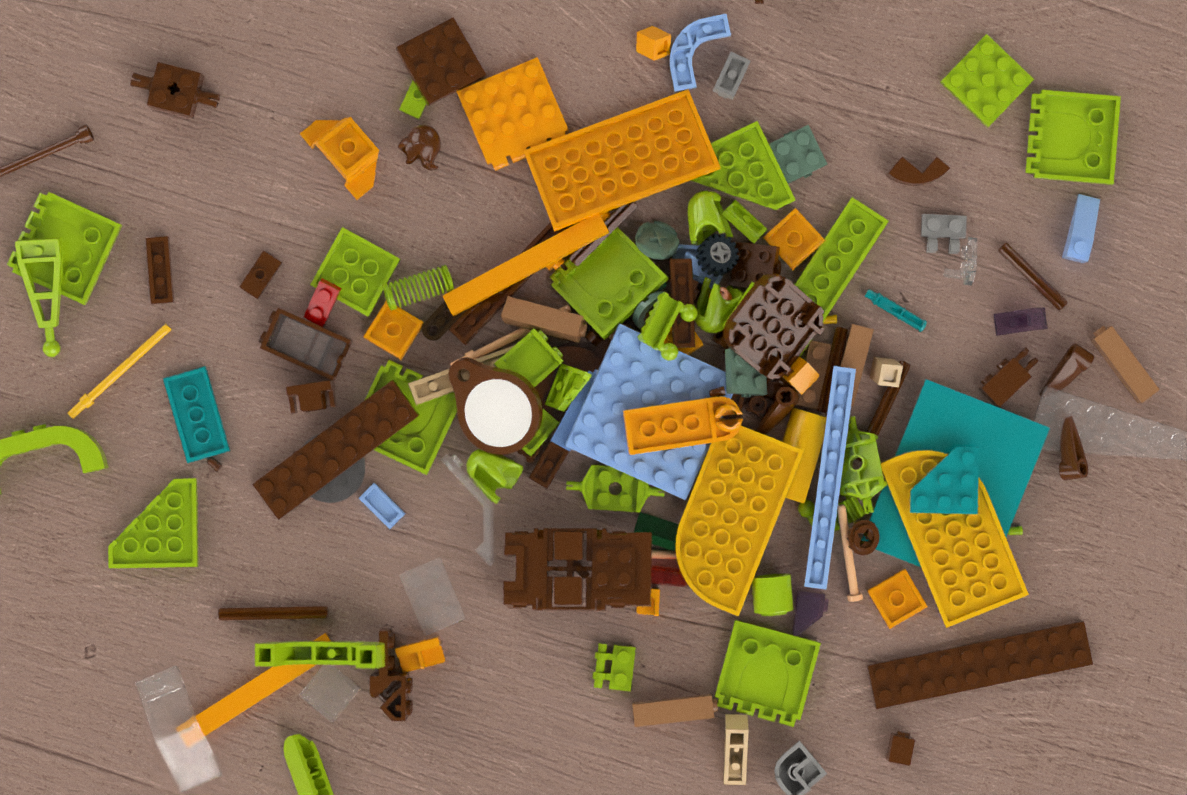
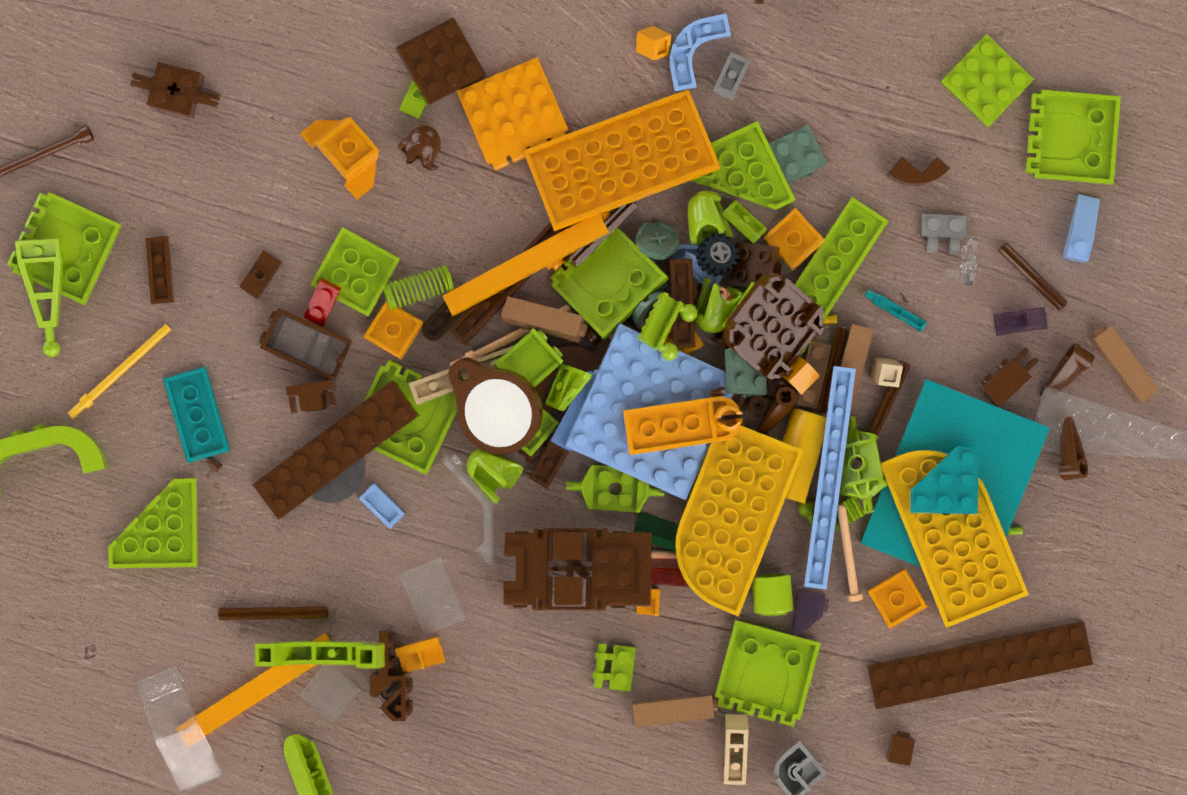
reddish brown gear [846,520,879,555] -> none

